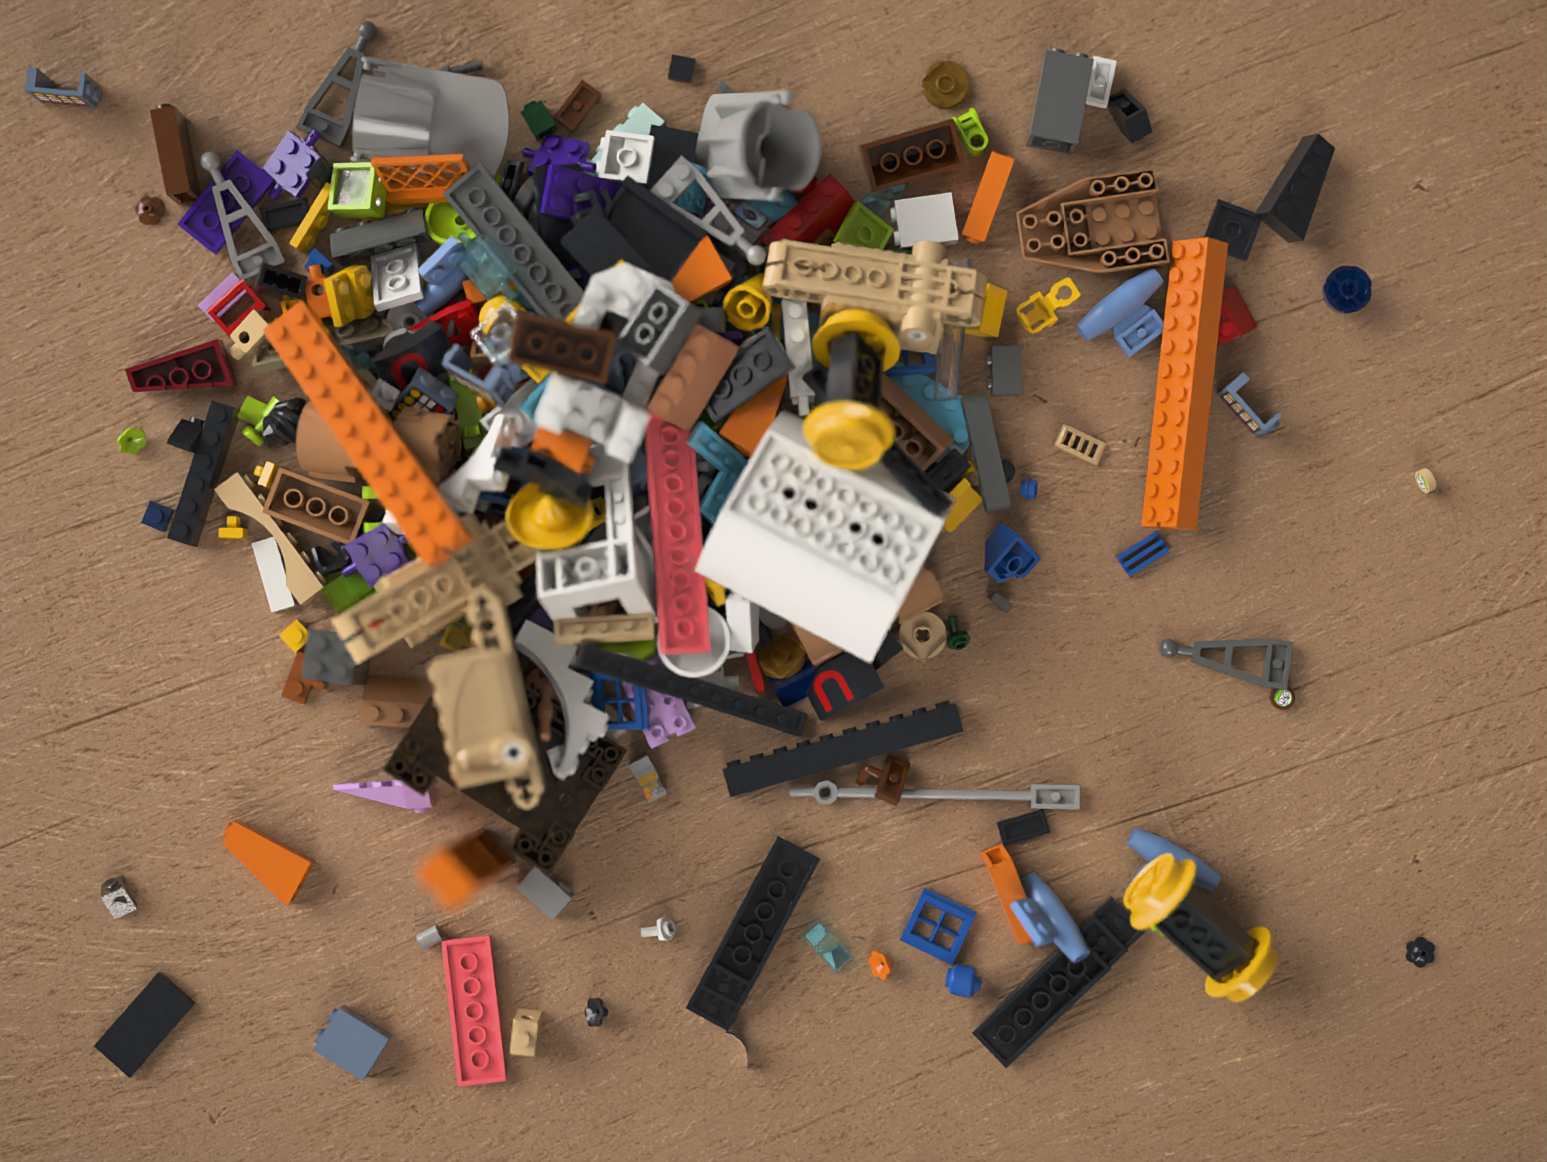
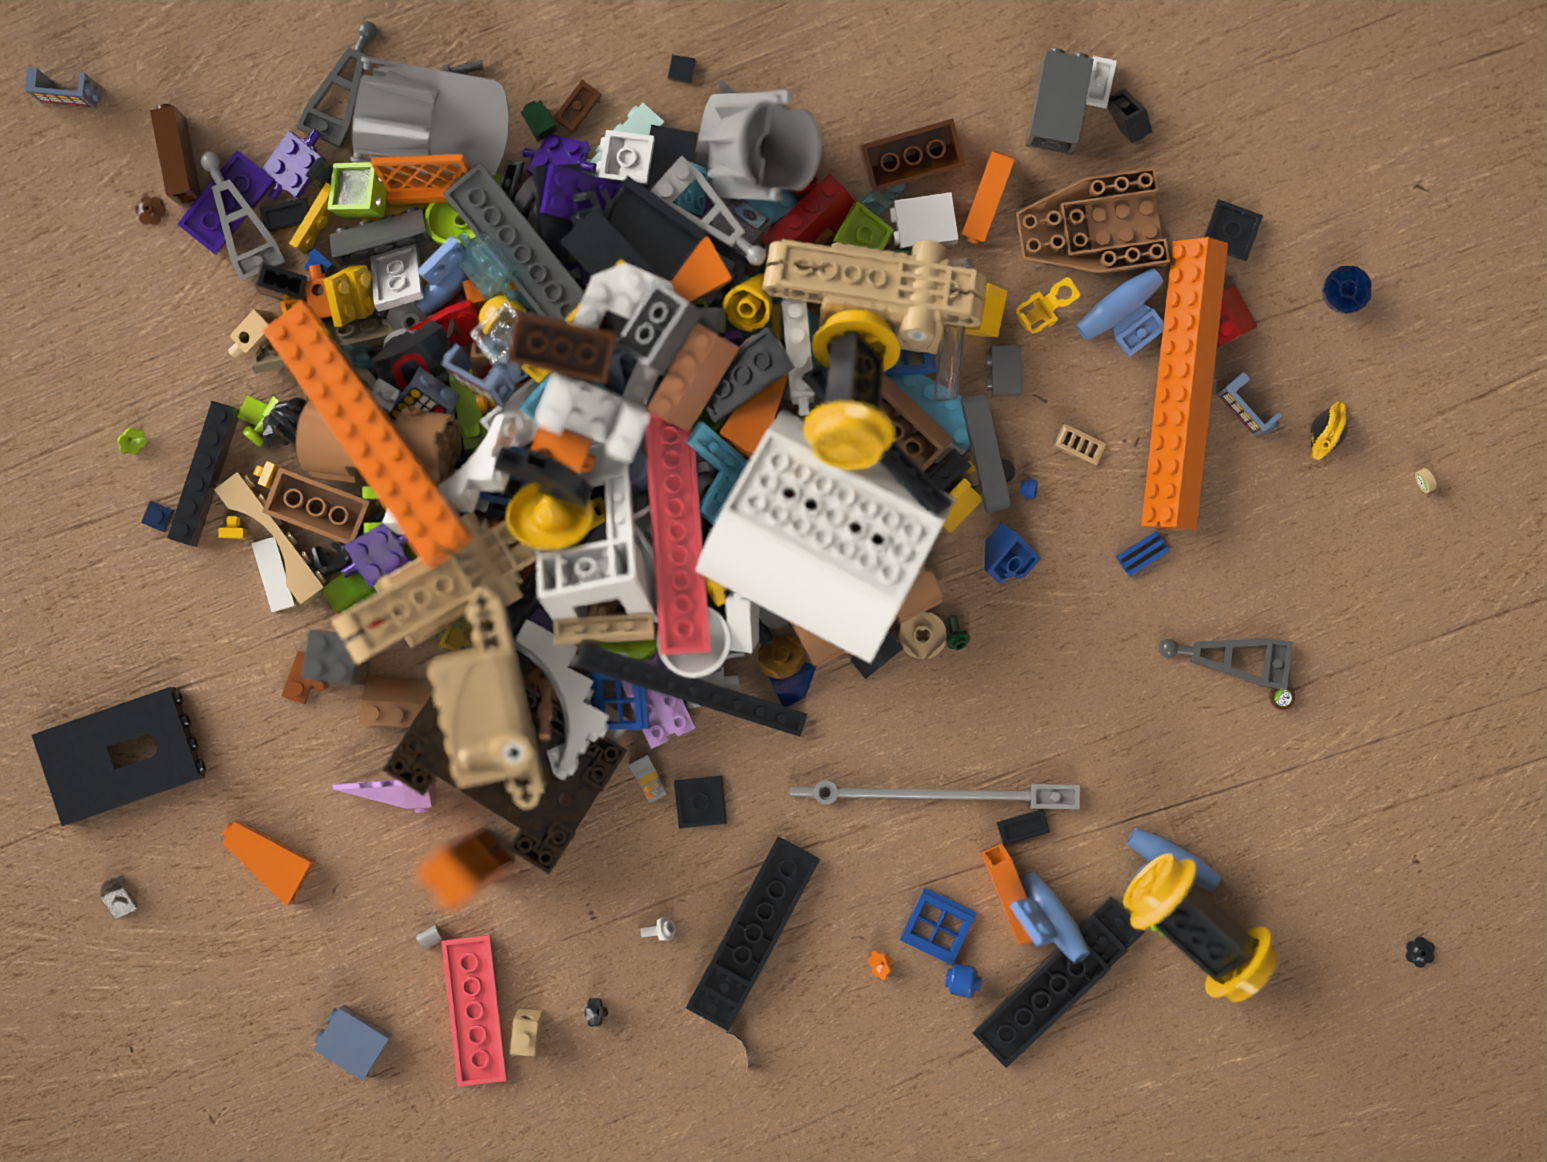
black tile [94,972,196,1078] -> none
dark red wedge [125,339,238,392] -> none
black slope [166,417,205,453] -> none
lavender tile [198,272,248,323] -> none
red tile [206,279,271,339] -> none
yellow plate [279,619,309,653] -> none
light grey brick [516,867,573,920] -> none
black brick [722,700,964,797] -> none
red tile [745,649,766,693] -> none
black slope [798,652,885,721] -> none
clear light blue slope [801,920,854,974] -> none
reddish brown plate [856,754,911,806] -> none
pearl gold tile [922,61,969,109] -> none
lime piece [951,107,988,157] -> none
dark grey tile [988,592,1013,613] -> none
black wedge [1254,134,1335,243] -> none
none -> black panel [31,687,206,826]
none -> black tile [674,775,727,829]
none -> yellow hat [1311,401,1348,461]

